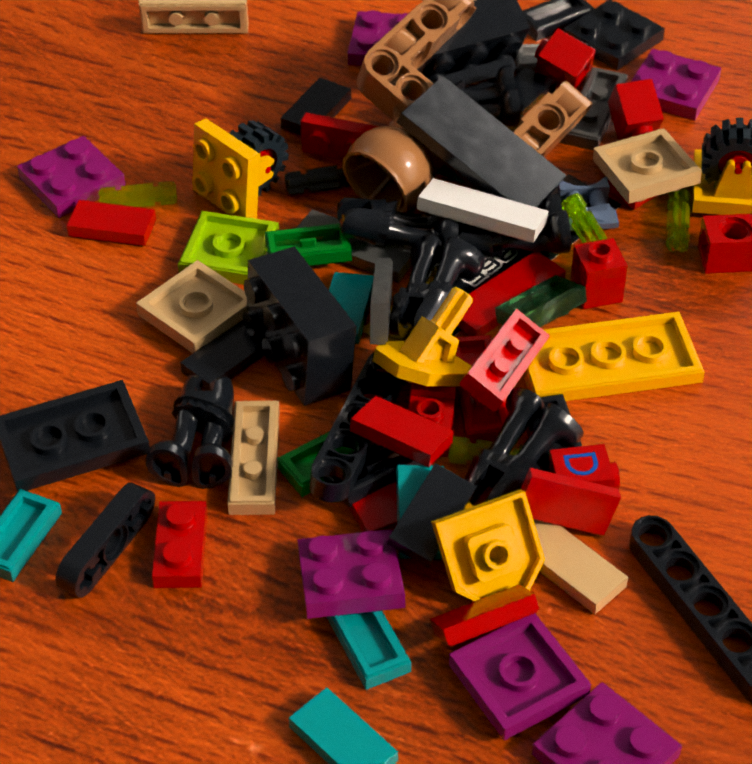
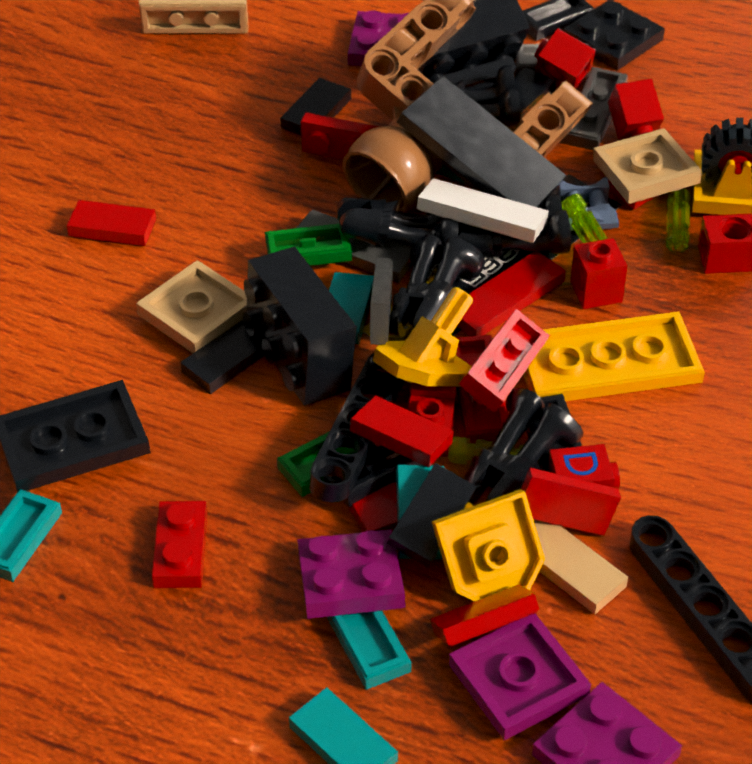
magenta plate [17,136,126,218] -> none
black beam [55,482,155,598] -> none
clear neon green axle [99,181,177,207] -> none
black piece [145,375,234,489] -> none
lime tile [178,211,279,284] -> none
yellow plate [192,118,289,219] -> none
tan tile [228,401,280,515] -> none
black axle [285,164,350,196] -> none
clear green plate [495,275,587,327] -> none
magenta plate [631,48,722,121] -> none

